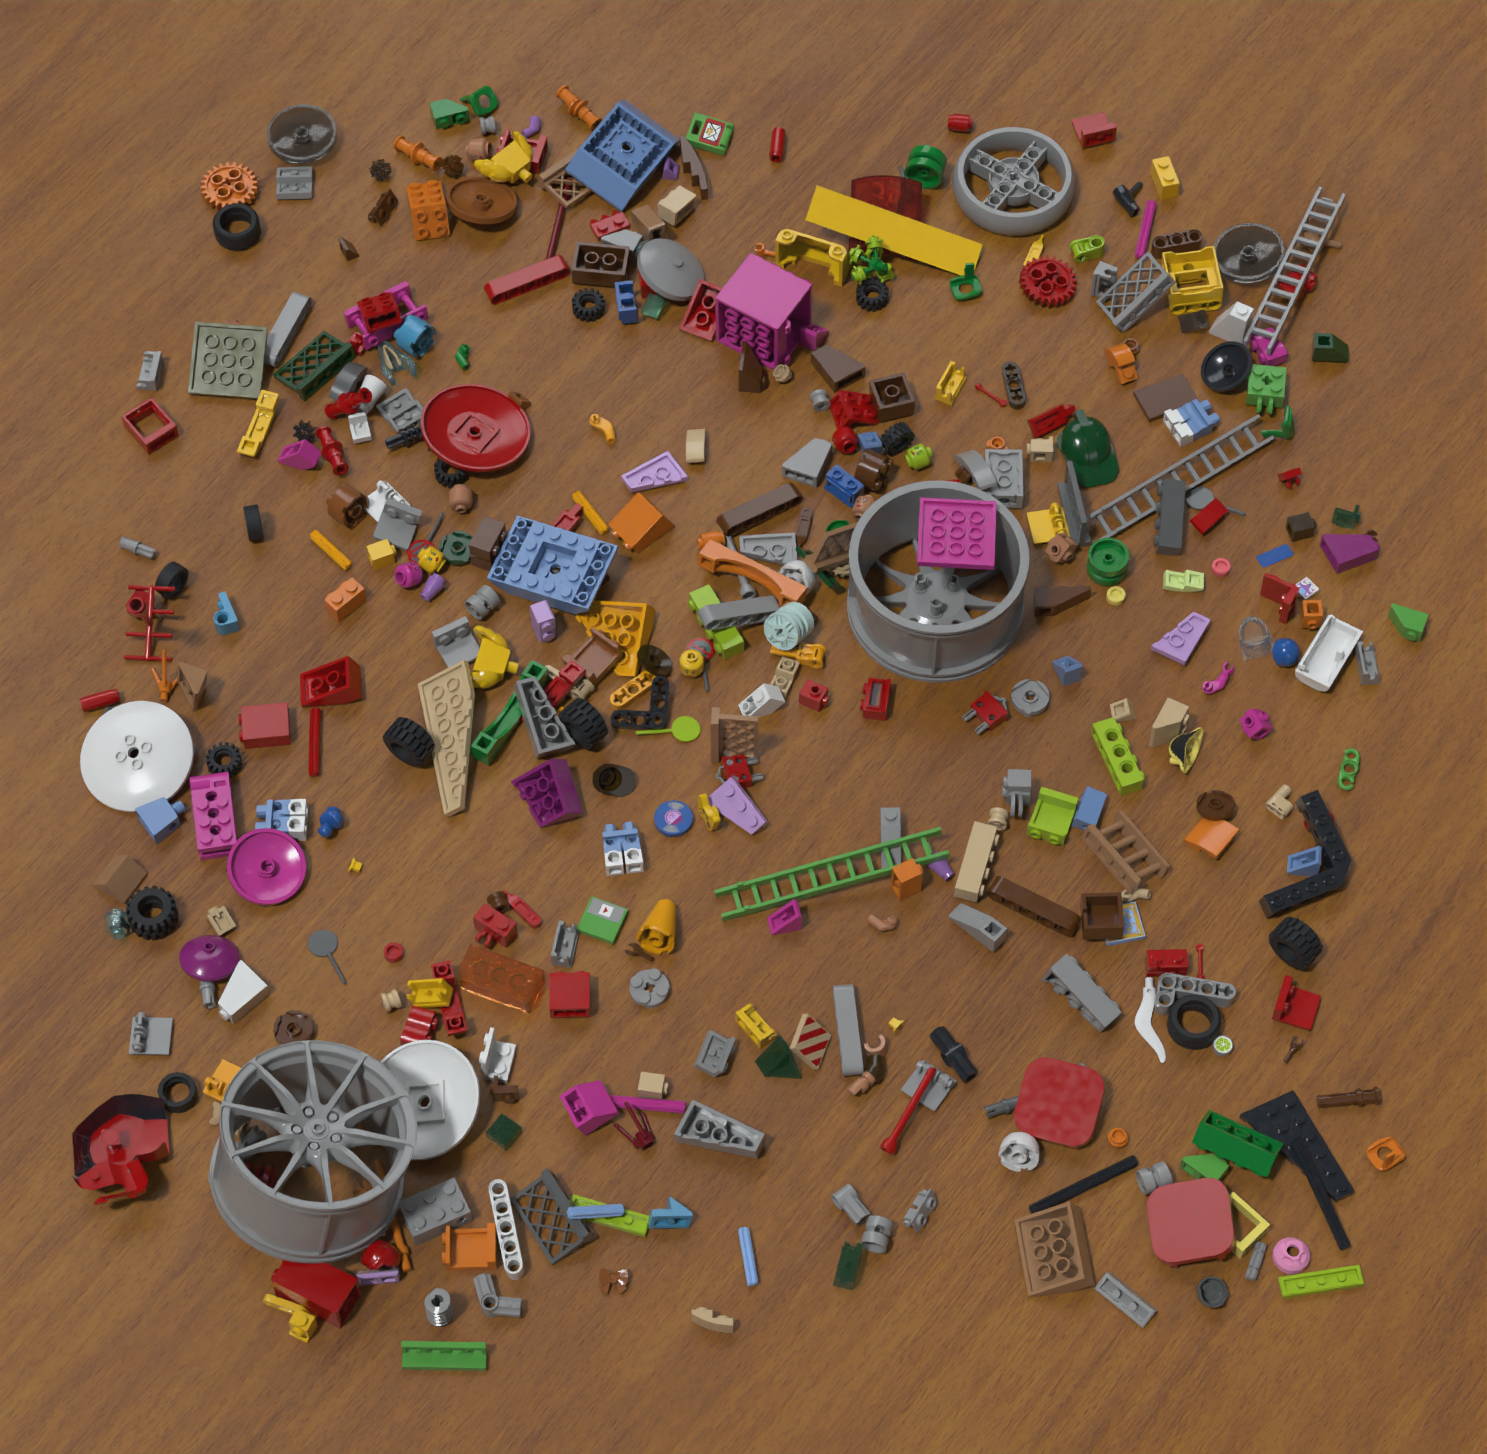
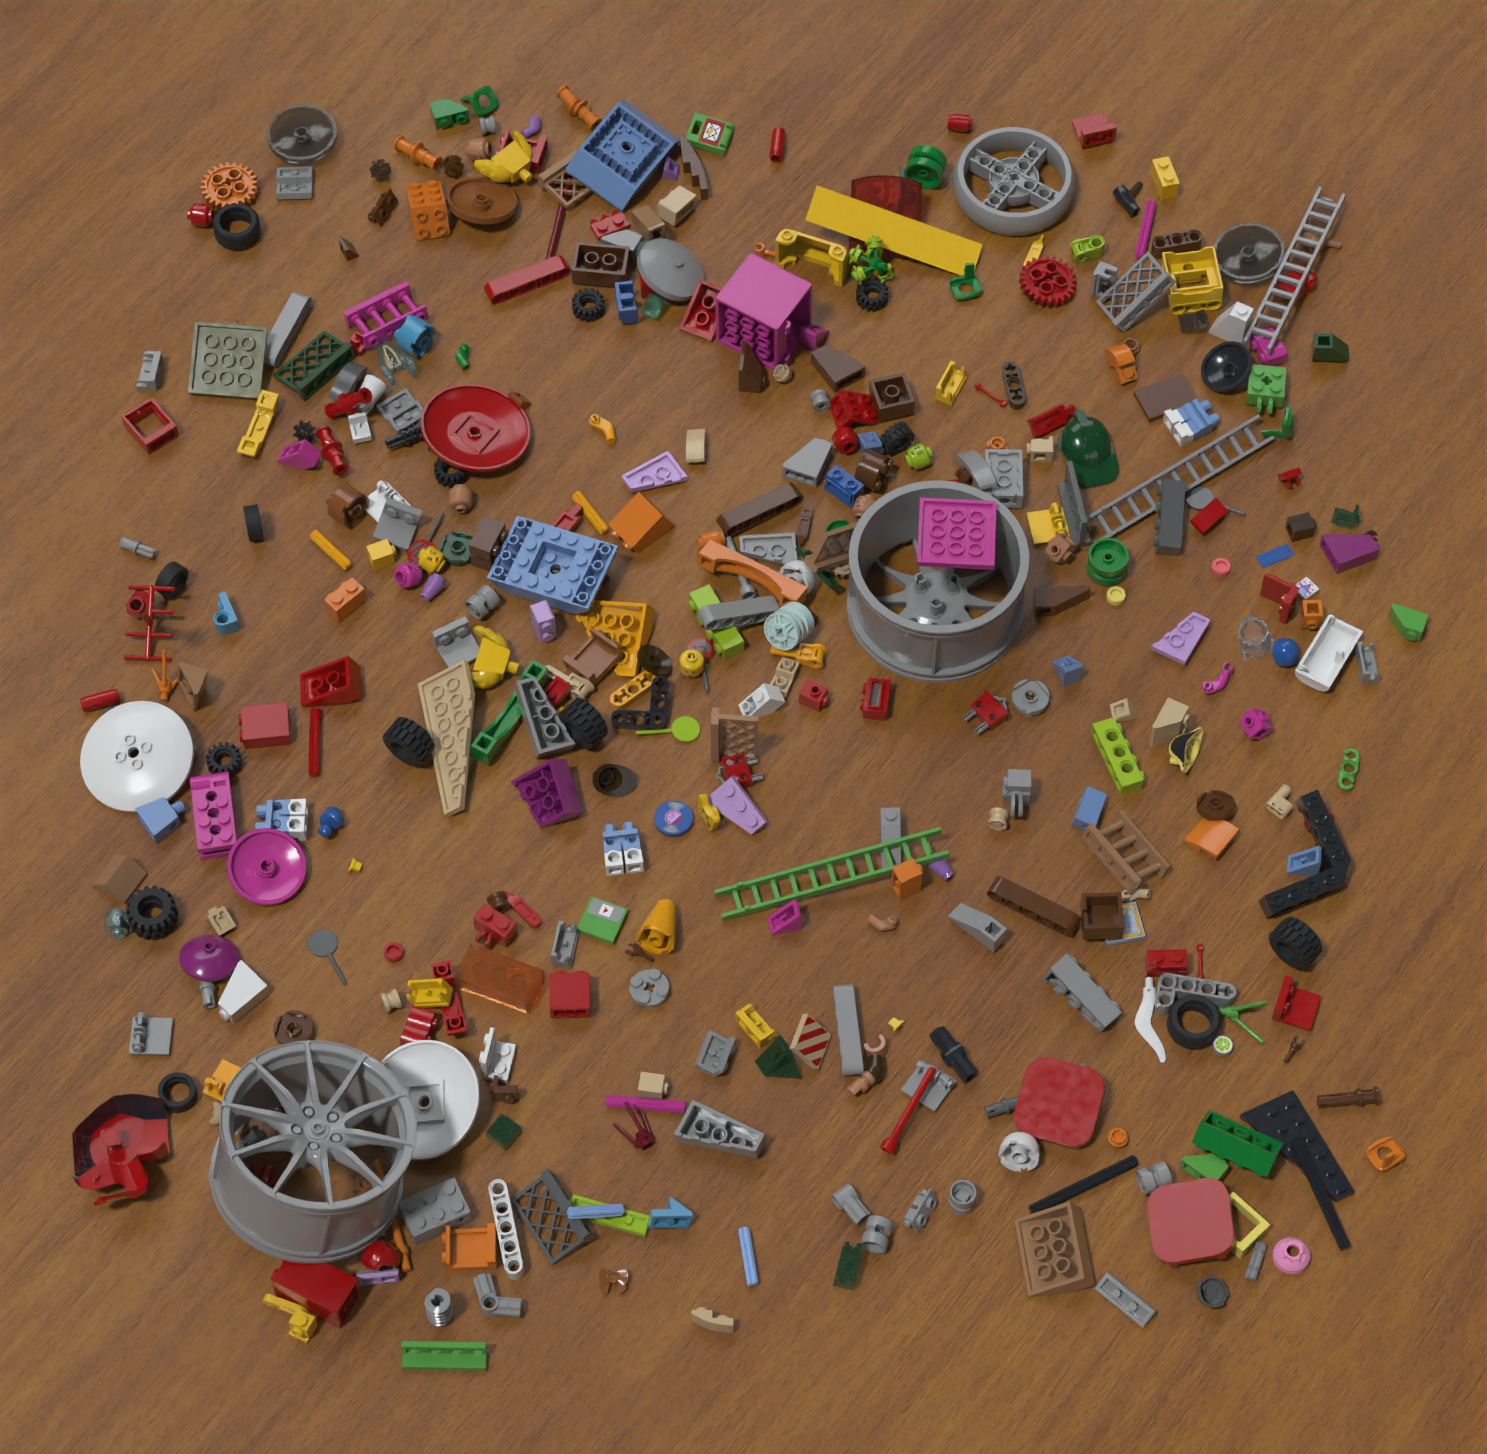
red brick [357,292,402,333] -> none
red tile [559,660,586,686] -> none
dark pink slope [560,1080,619,1135] -> none
tan brick [954,821,1000,903] -> none
lime panel [1026,787,1078,846] -> none
yellowish green slope [1163,570,1204,592] -> none
lime tile [1278,1265,1364,1299] -> none
none -> red head [187,203,214,227]
none -> light grey wheel [949,1180,976,1215]
none -> bright green plant [1219,1000,1267,1044]

